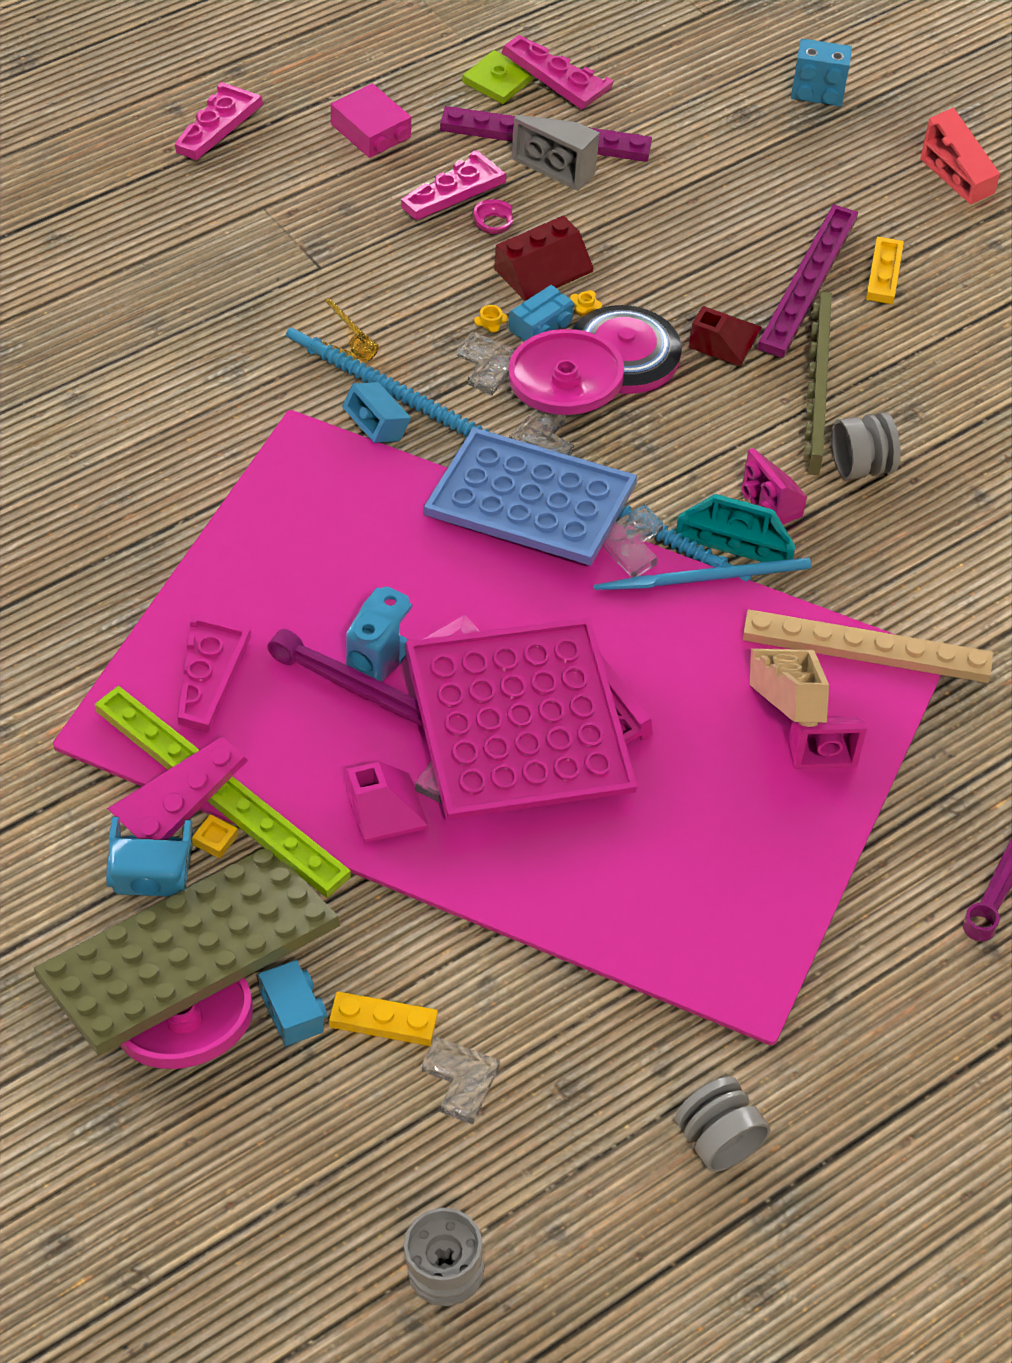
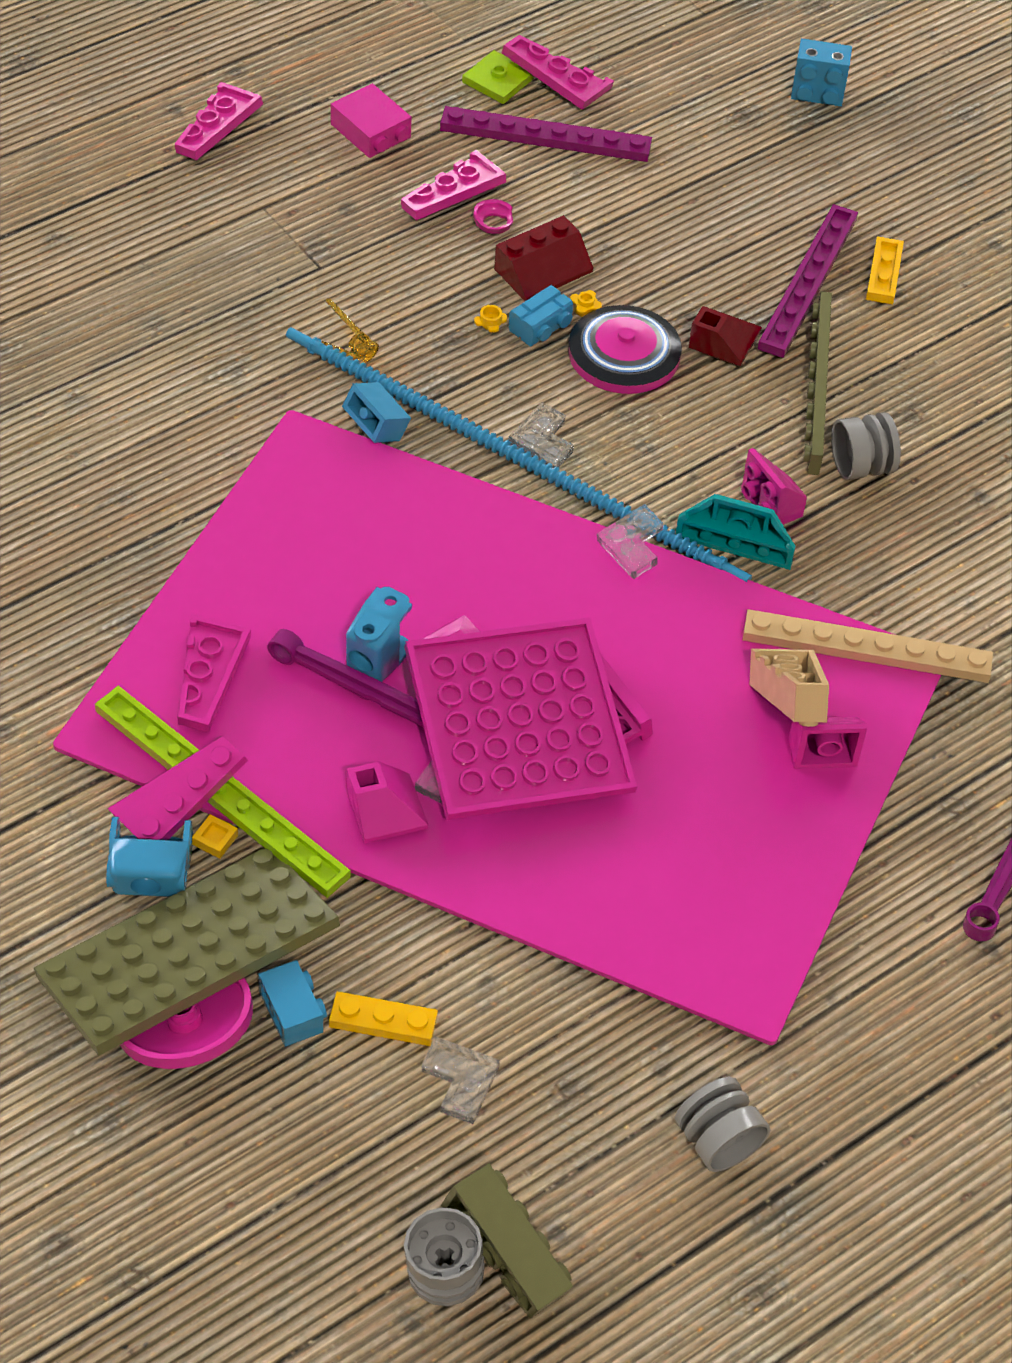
medium blue plate [424,427,637,566] -> none
clear plate [457,331,515,395] -> none
dark pink dish [509,329,624,415] -> none
light grey slope [511,115,599,191] -> none
dark azure piece [594,557,811,590] -> none
coral wedge [920,107,1000,205] -> none
none -> olive wedge [441,1163,573,1319]

